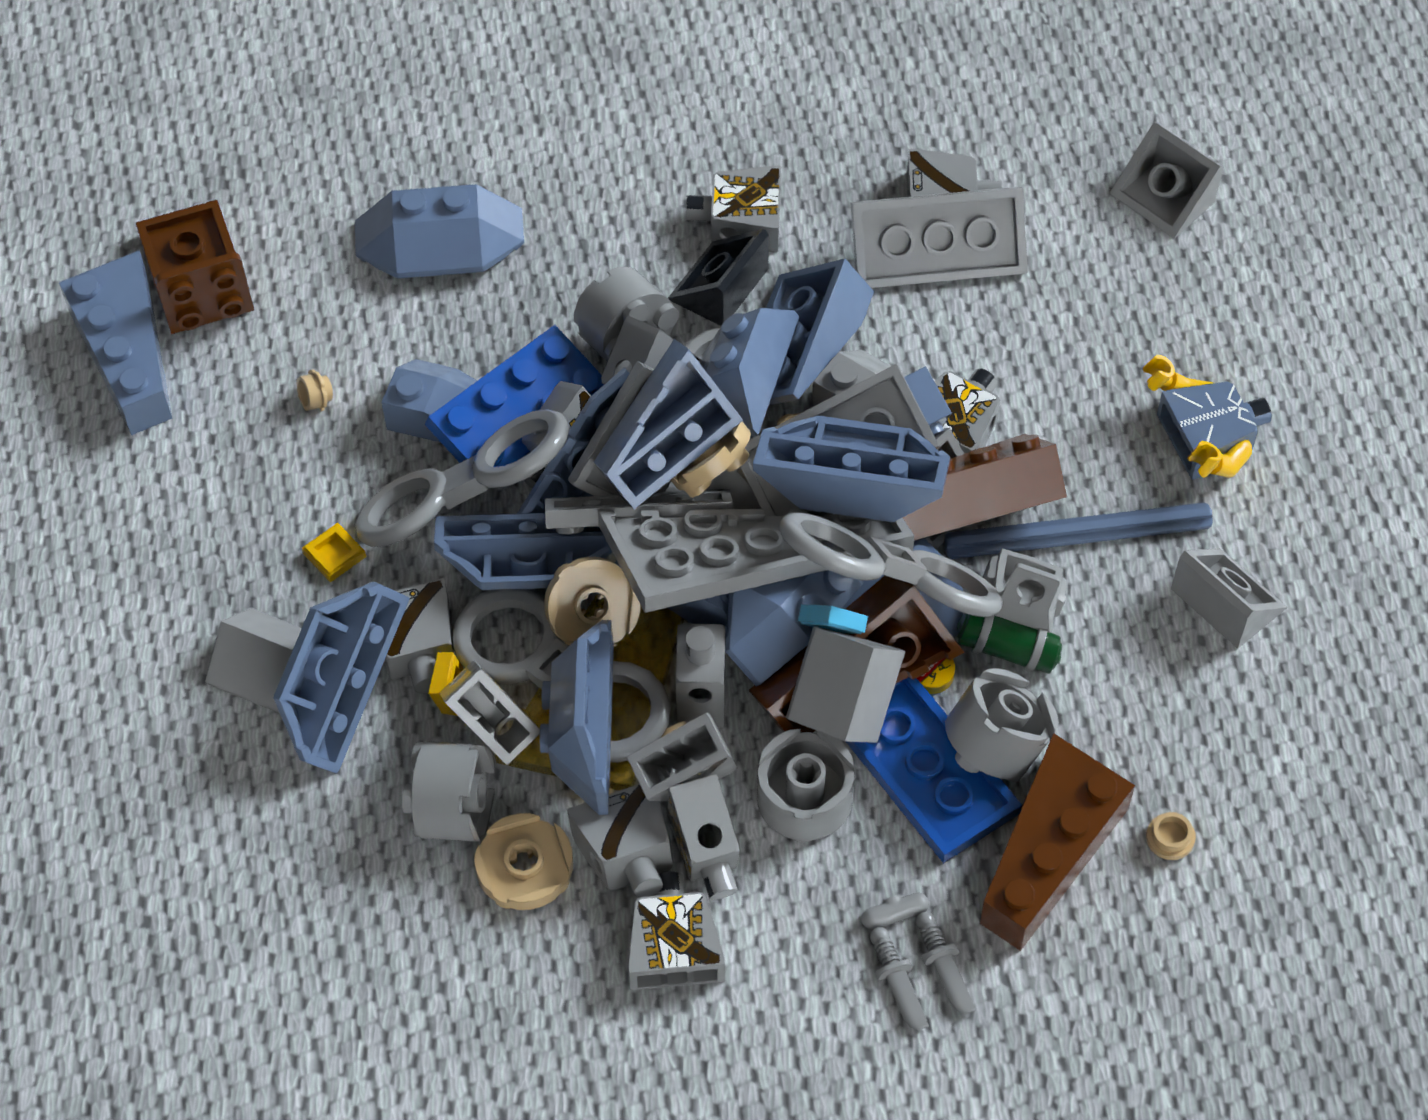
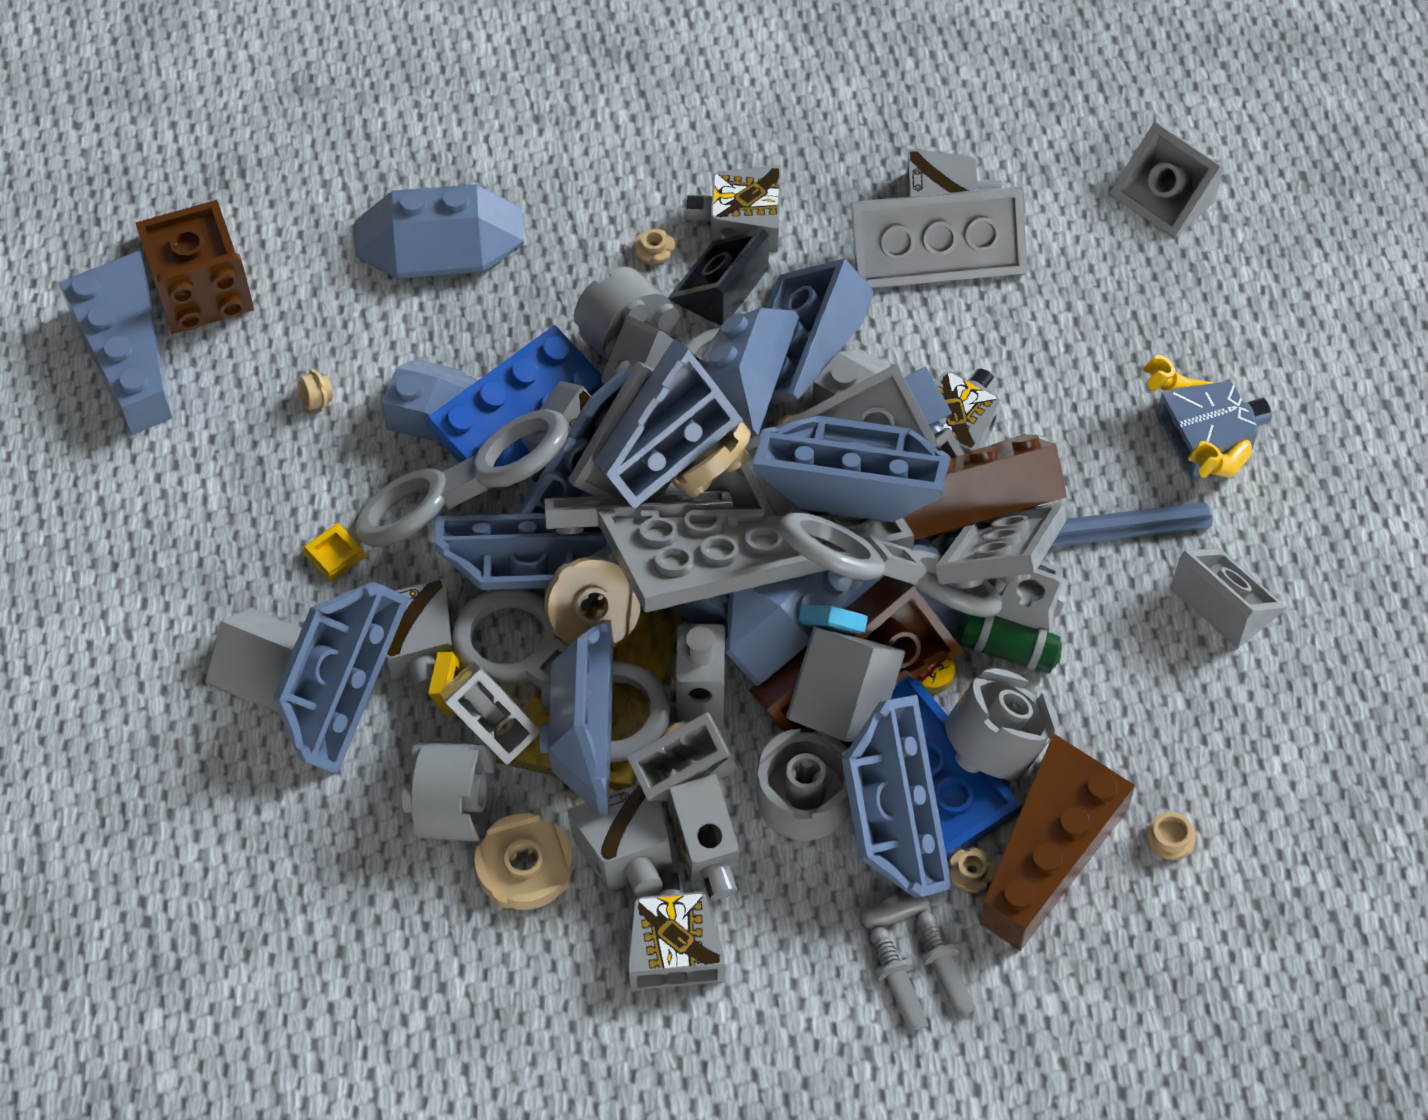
none -> tan plate [634,229,675,265]
none -> sand blue wedge [842,695,952,898]
none -> light grey plate [936,503,1066,589]
none -> tan plate [949,848,996,893]

